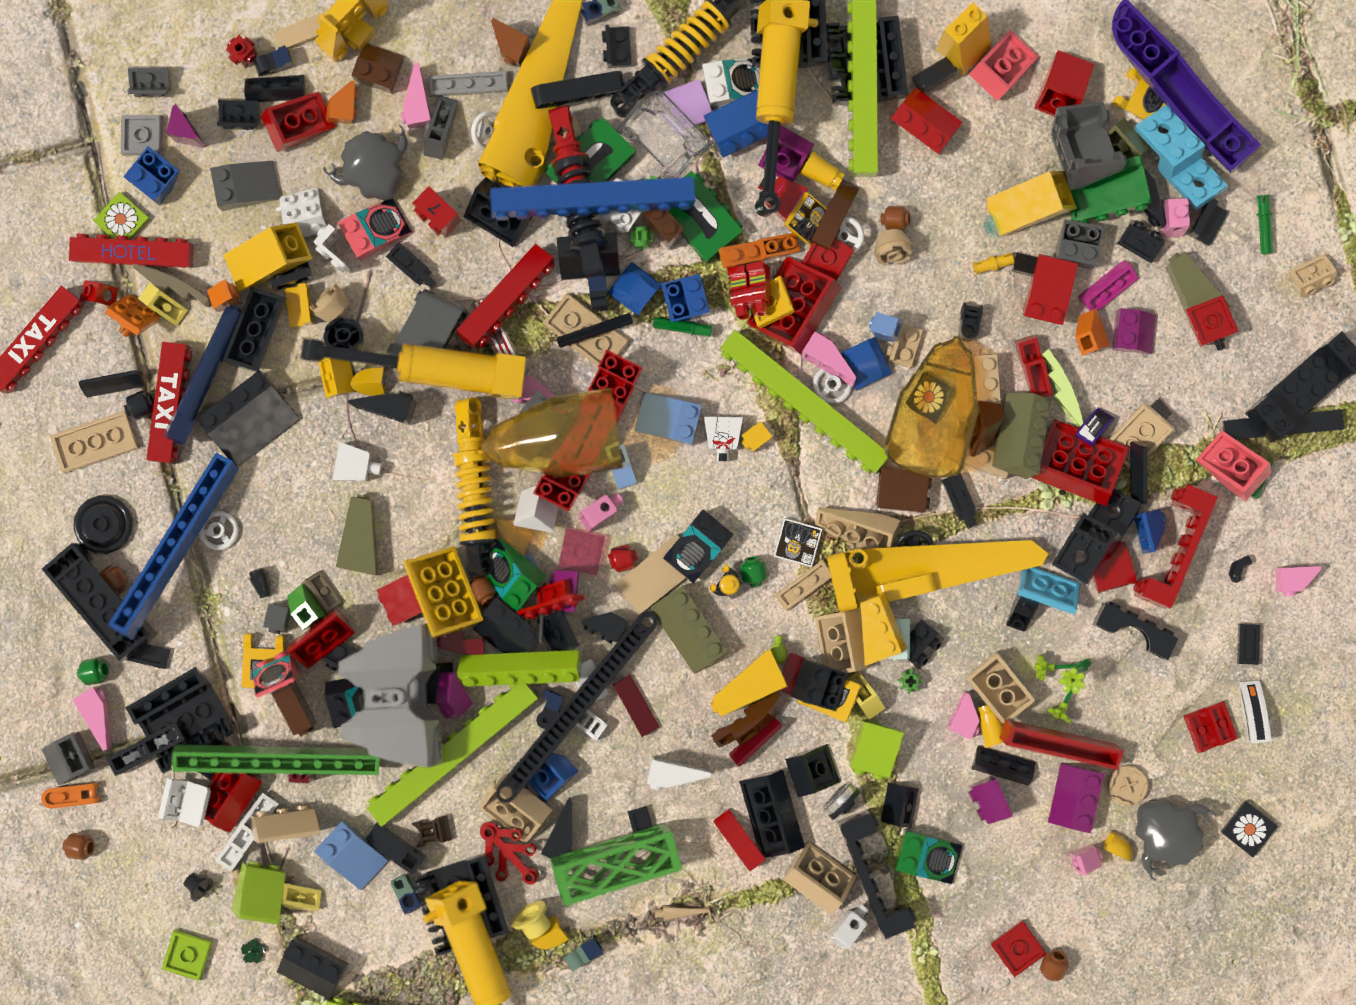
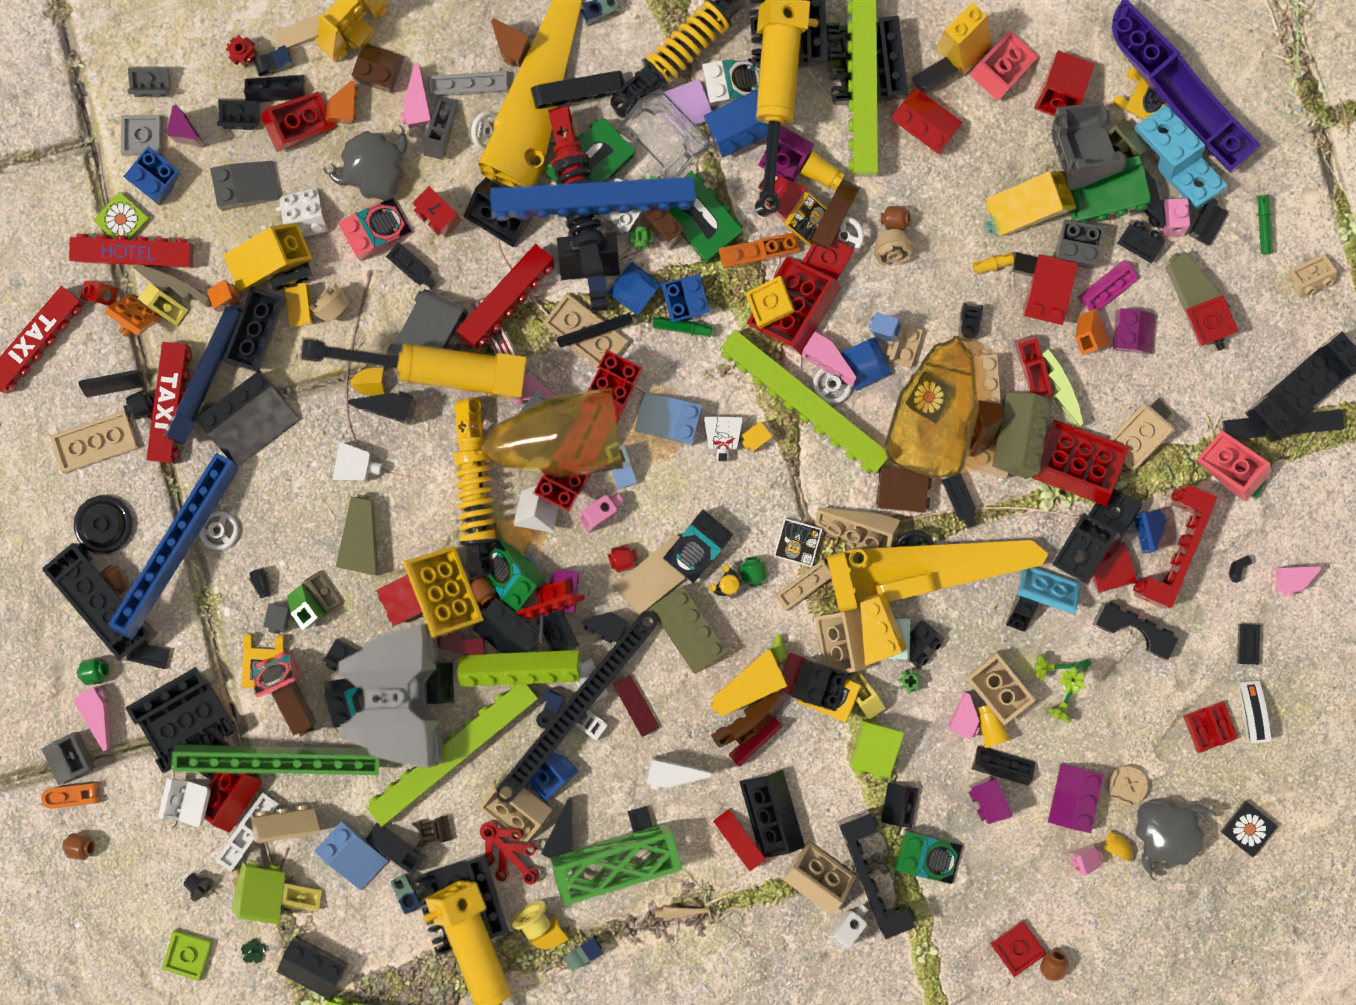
black slope [106,722,186,776] -> none
red slope [287,609,355,670] -> none
dark red tile [288,774,316,784] -> none
white bracket [314,224,351,273] -> none
yellow panel [318,358,356,398] -> none
black cylinder [323,317,364,350] -> none
magenta slope [436,672,473,719] -> none
clear pink tile [558,529,605,576] -> none
black bracket [602,25,631,68] -> none
red hips [727,261,772,320] -> none
black slope [785,744,840,797] -> none
clear piece [822,780,861,820] -> none
red brick [999,719,1124,770] -> none
slope [1076,407,1115,447] -> none
black slope [1130,441,1147,504] -> none

